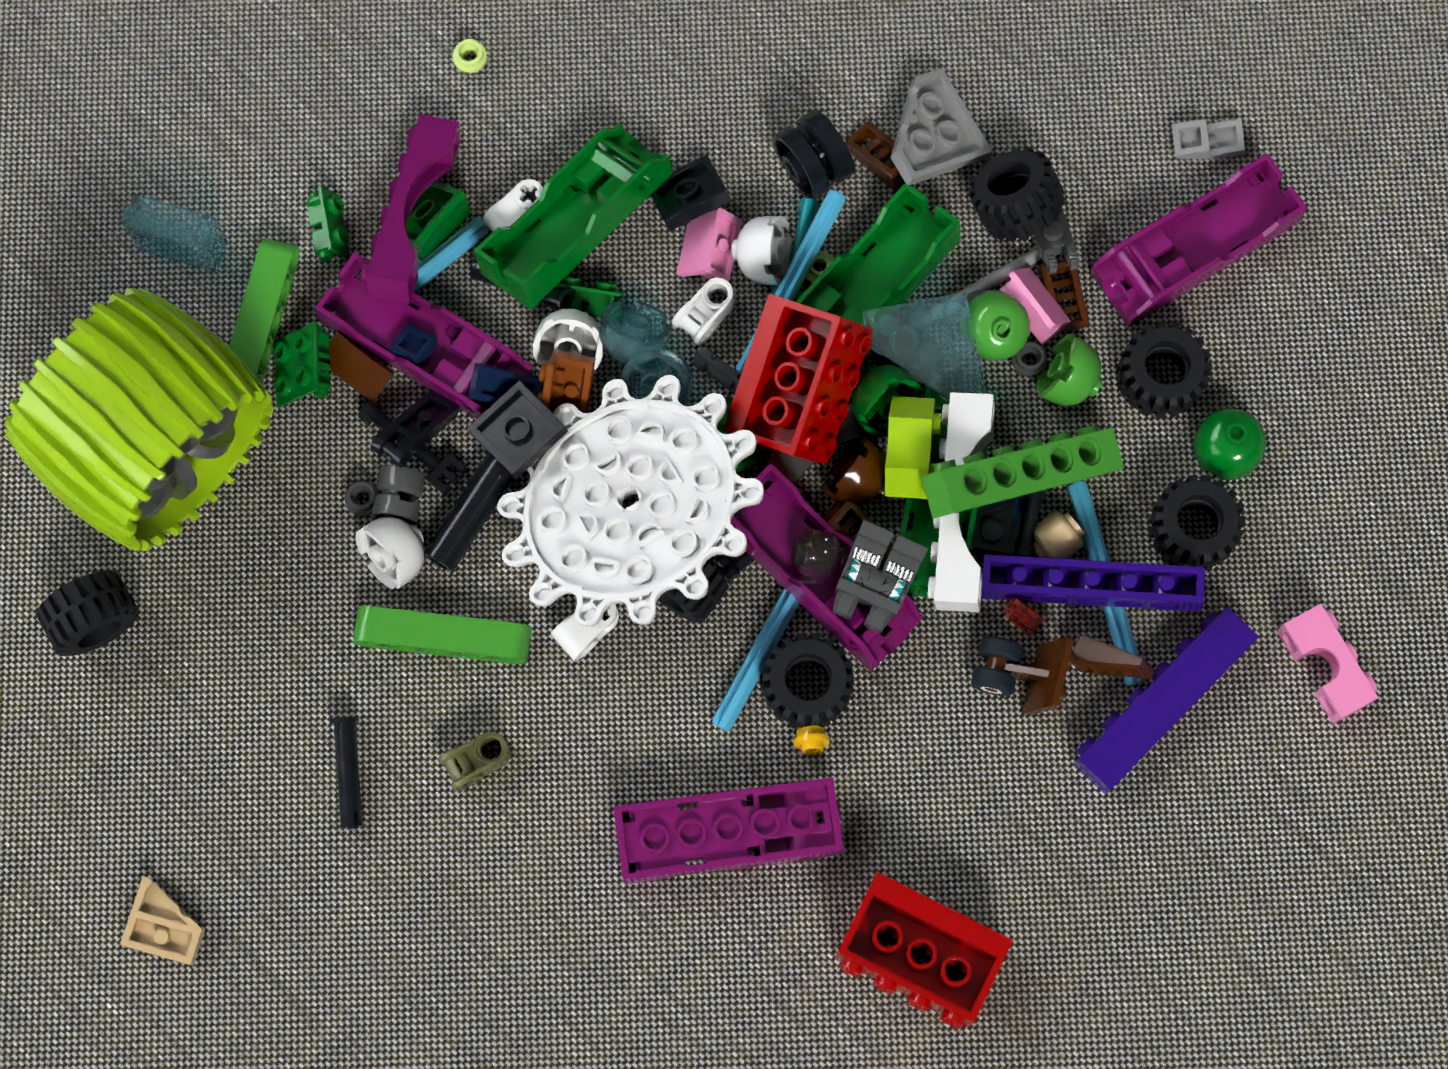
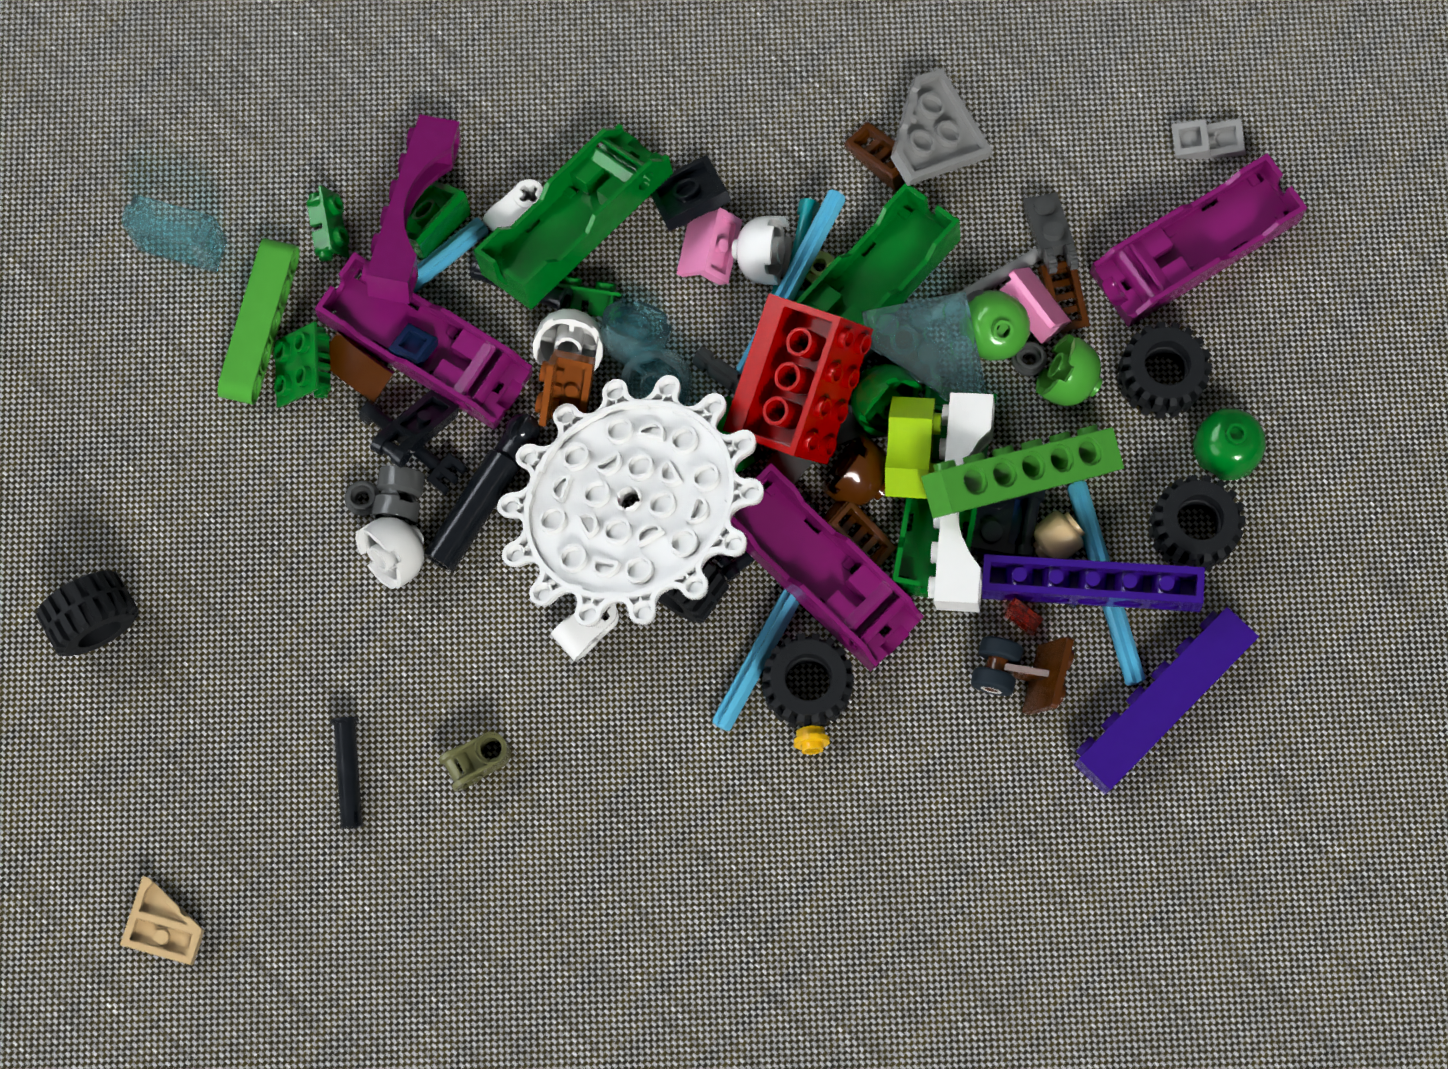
lime wheel [5,288,274,551] -> none
bright green beam [353,606,532,665] -> none
yellowish green plate [453,39,487,73] -> none
black plate [467,381,568,479] -> none
dark blue tile [468,363,543,404] -> none
magenta piece [614,777,844,885] -> none
white piece [672,278,734,346] -> none
black wheel [772,109,855,199] -> none
clear smoke head [790,529,846,578] -> none
dark grey hips [832,520,928,633] -> none
red brick [835,872,1013,1029] -> none
black tyre [969,147,1065,241] -> none
reddish brown slope [1072,635,1154,679] -> none
bright pink arch [1277,604,1379,724] -> none

